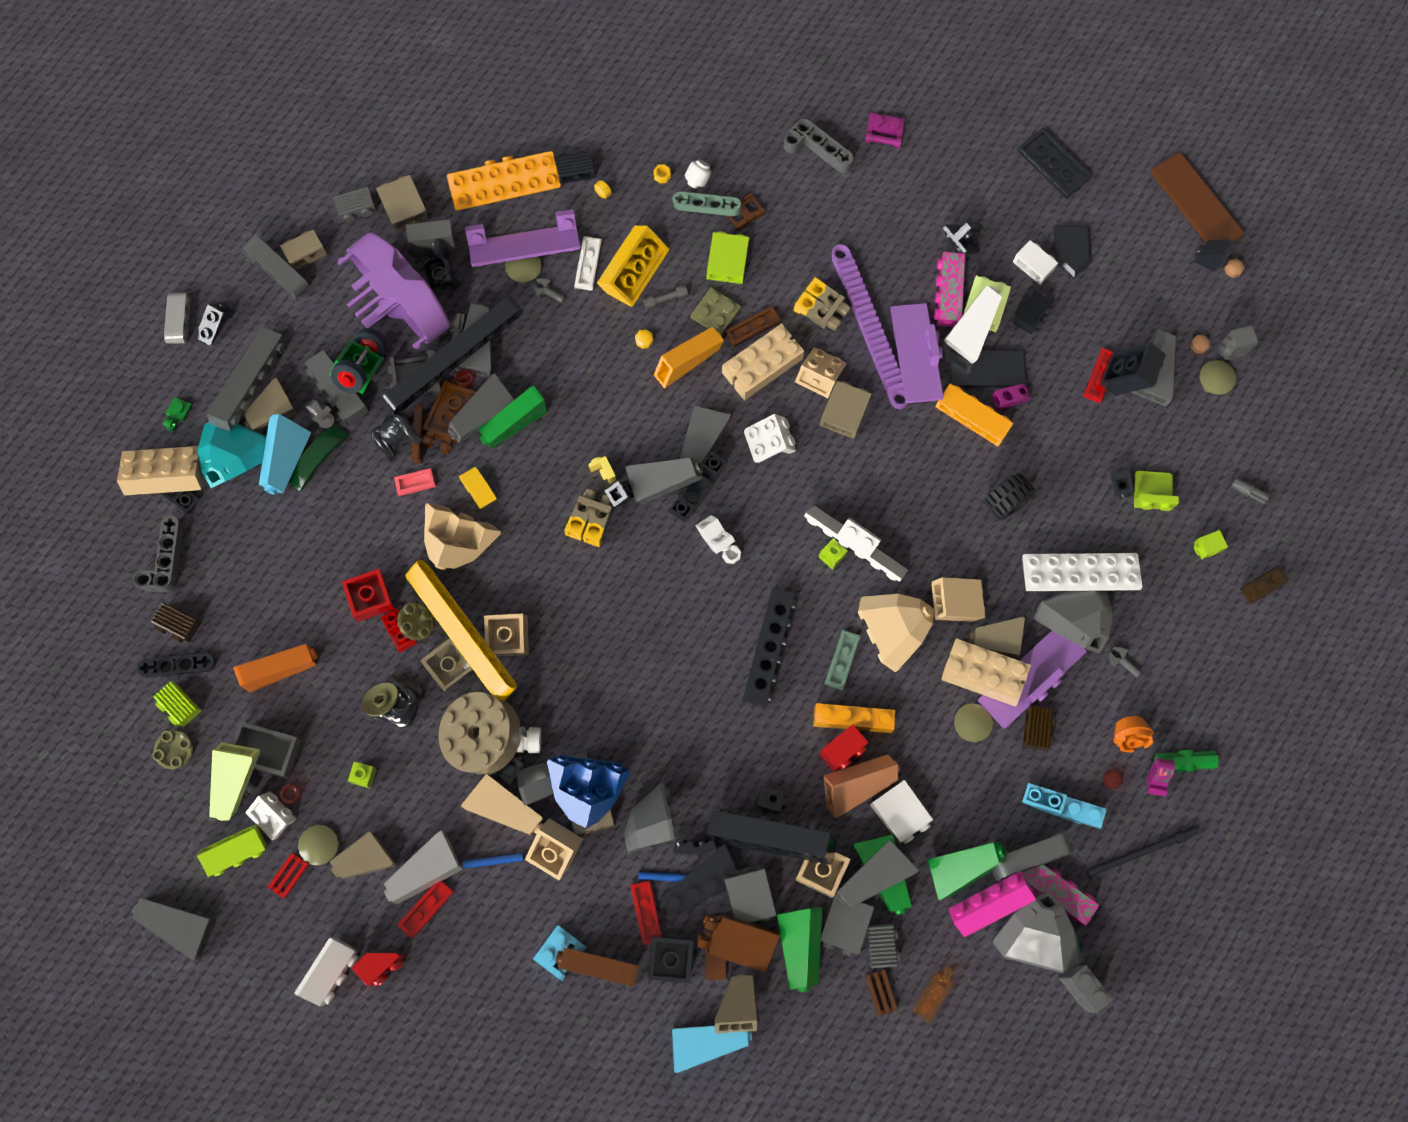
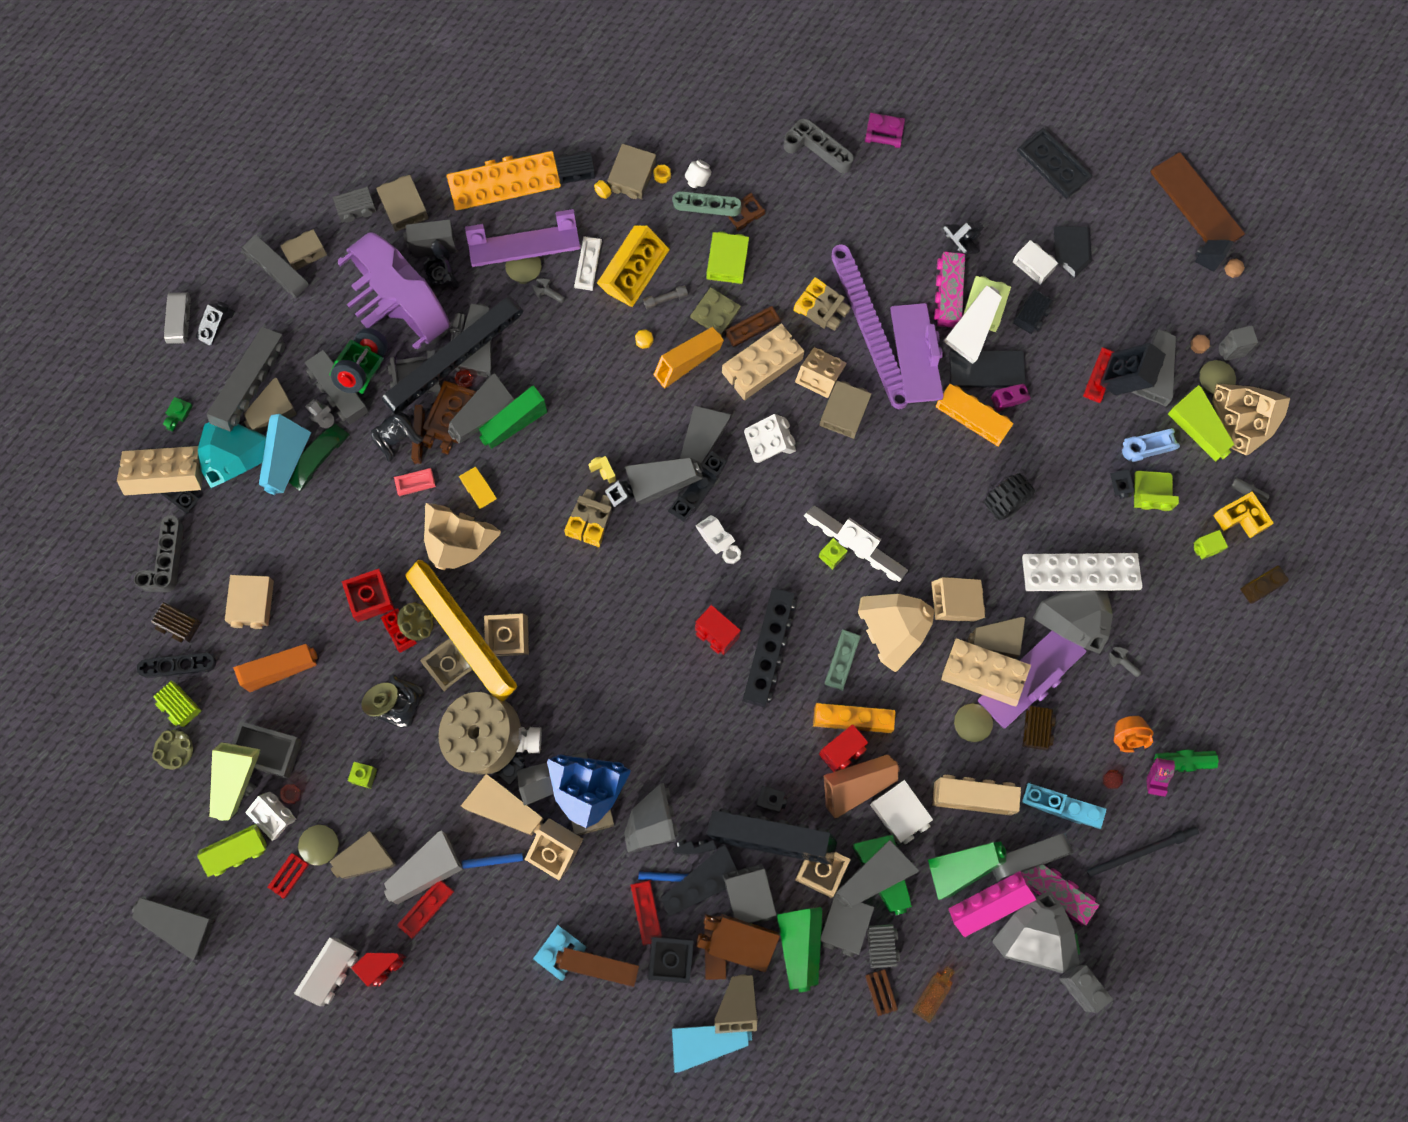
none -> tan brick [225,575,274,629]
none -> dark tan brick [607,144,656,199]
none -> red brick [695,605,741,655]
none -> tan piece [932,775,1021,816]
none -> light blue piece [1122,429,1180,462]
none -> lime slope [1168,385,1234,462]
none -> tan brick [1212,384,1290,455]
none -> yellow brick [1213,492,1274,538]

